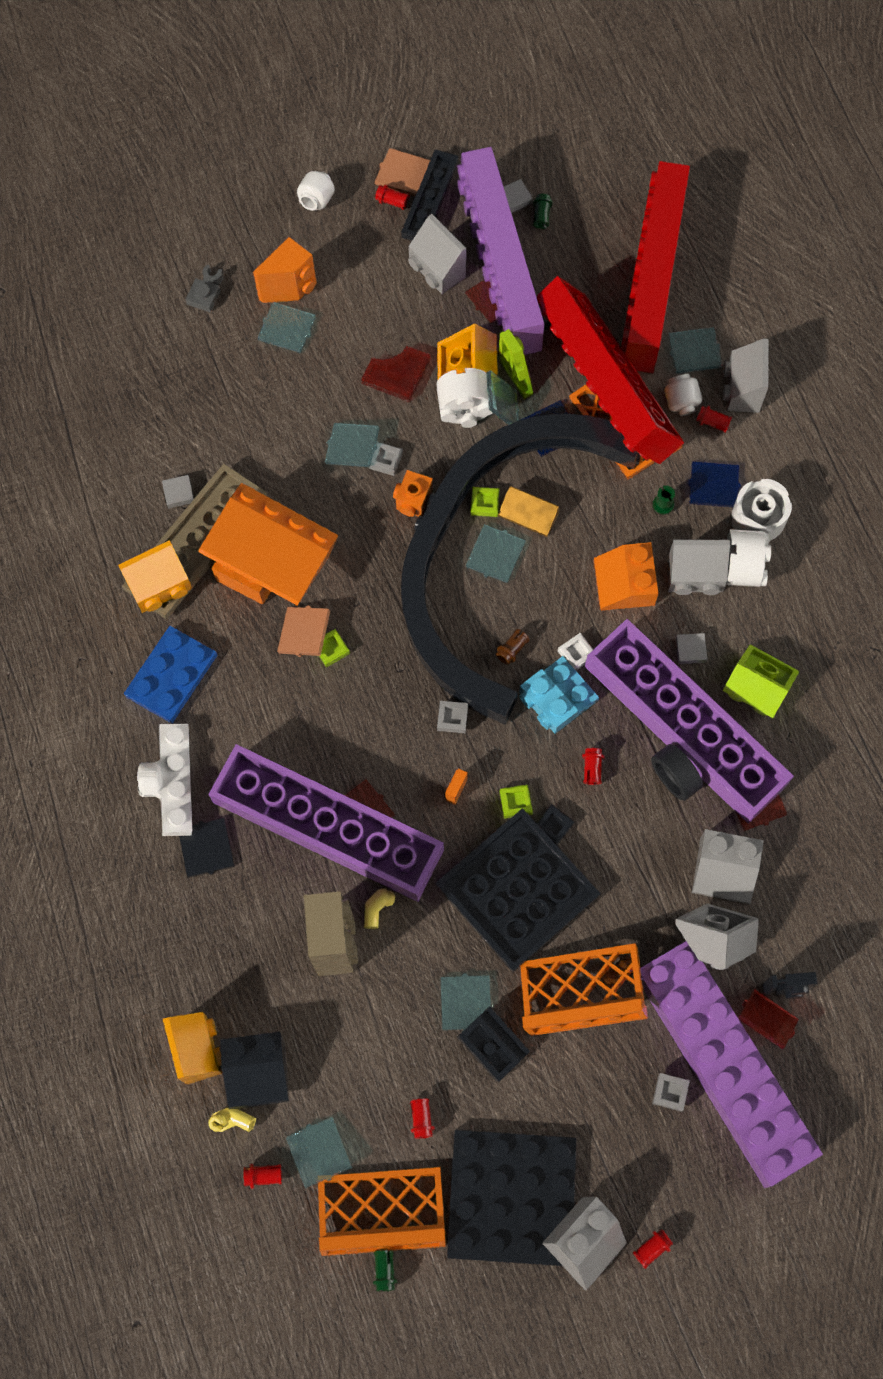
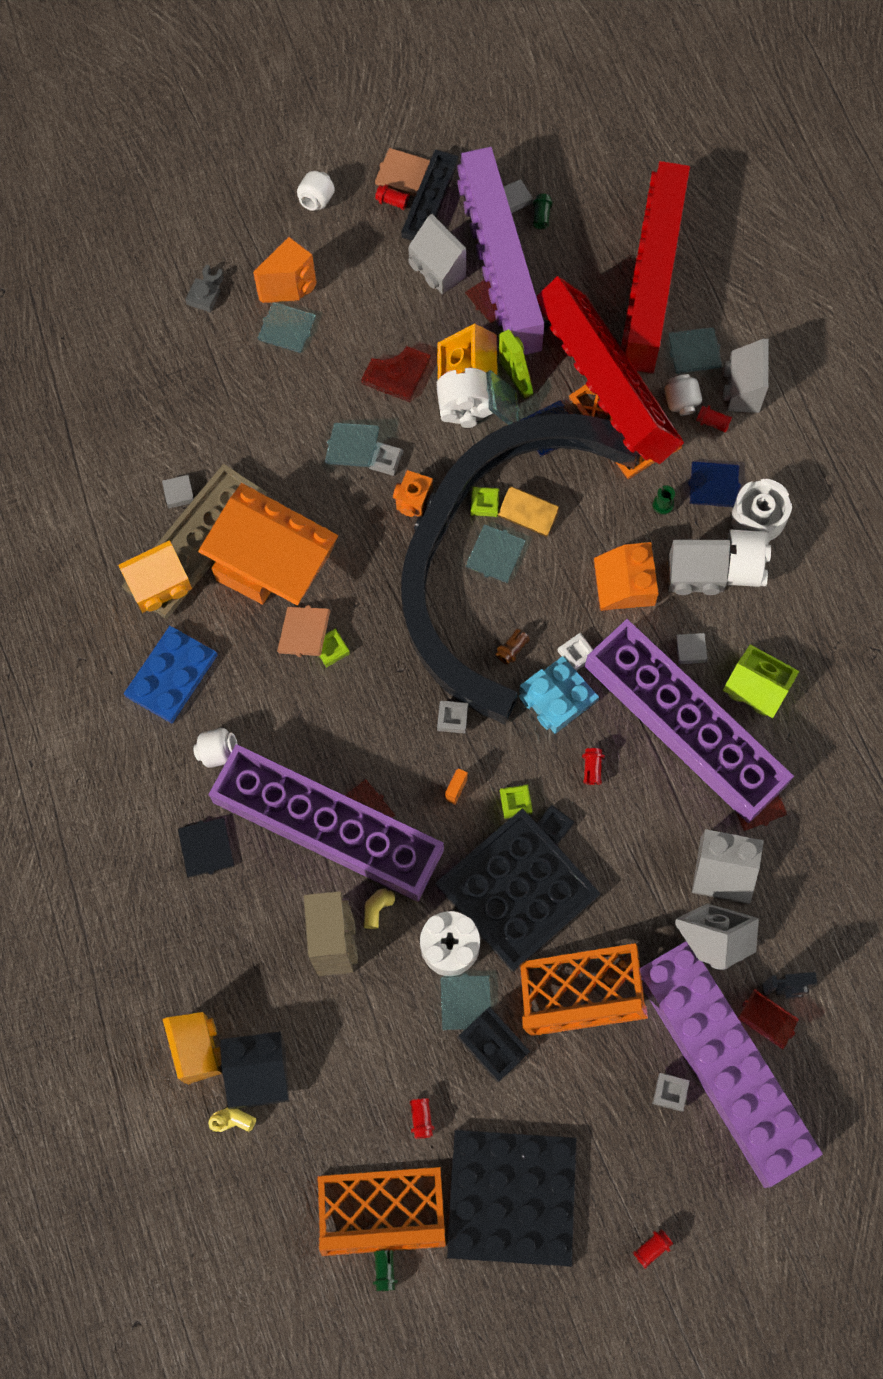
white plate [137,724,192,836] -> none
red pin [244,1163,282,1189] -> none
clear light blue piece [286,1117,352,1188] -> none
light grey slope [542,1197,627,1290] -> none
black tyre [651,744,703,801] -> none
none -> white head [193,728,238,768]
none -> white brick [420,911,480,976]

